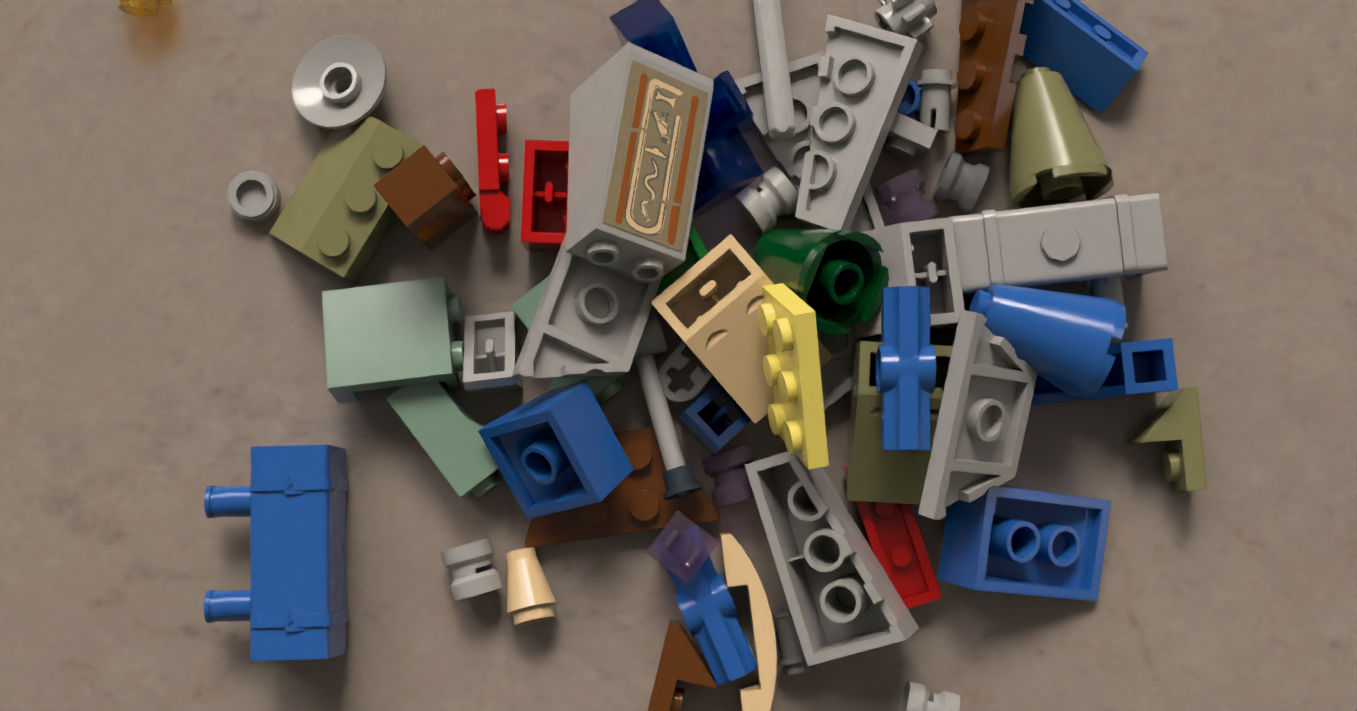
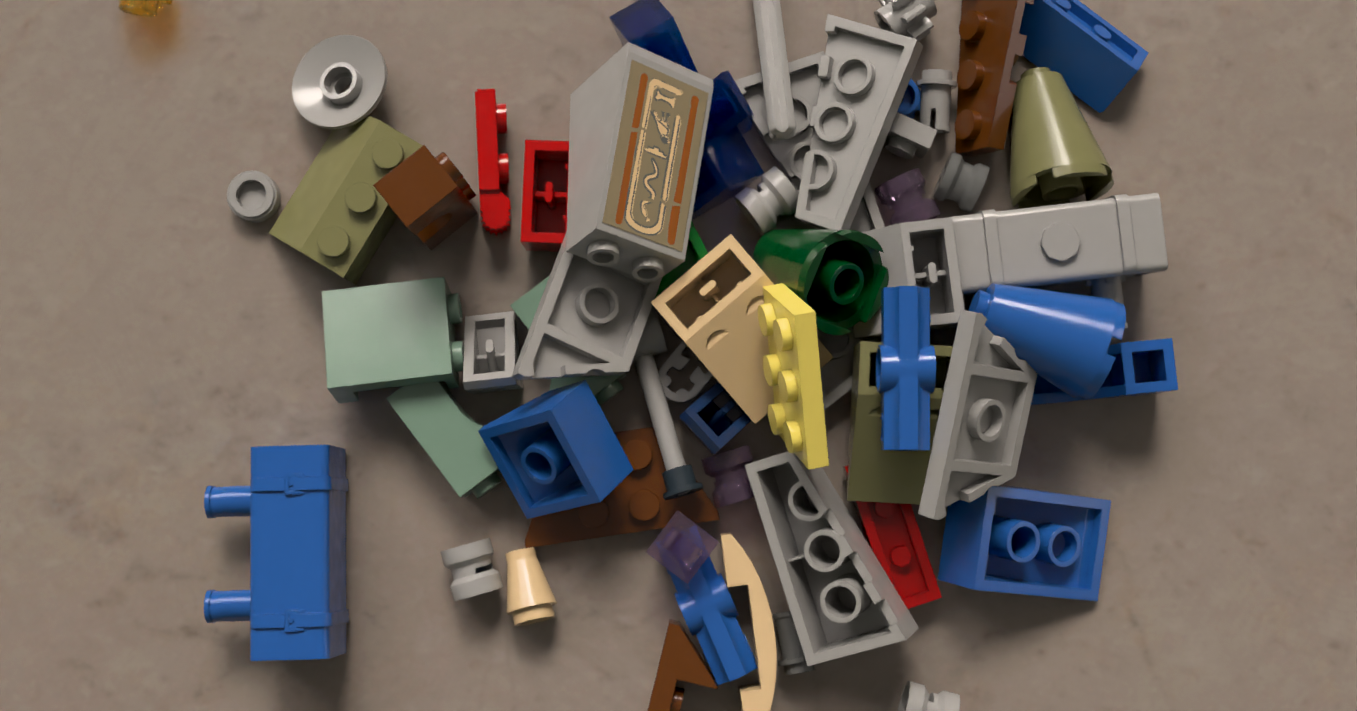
olive slope [1128,387,1207,491] -> none

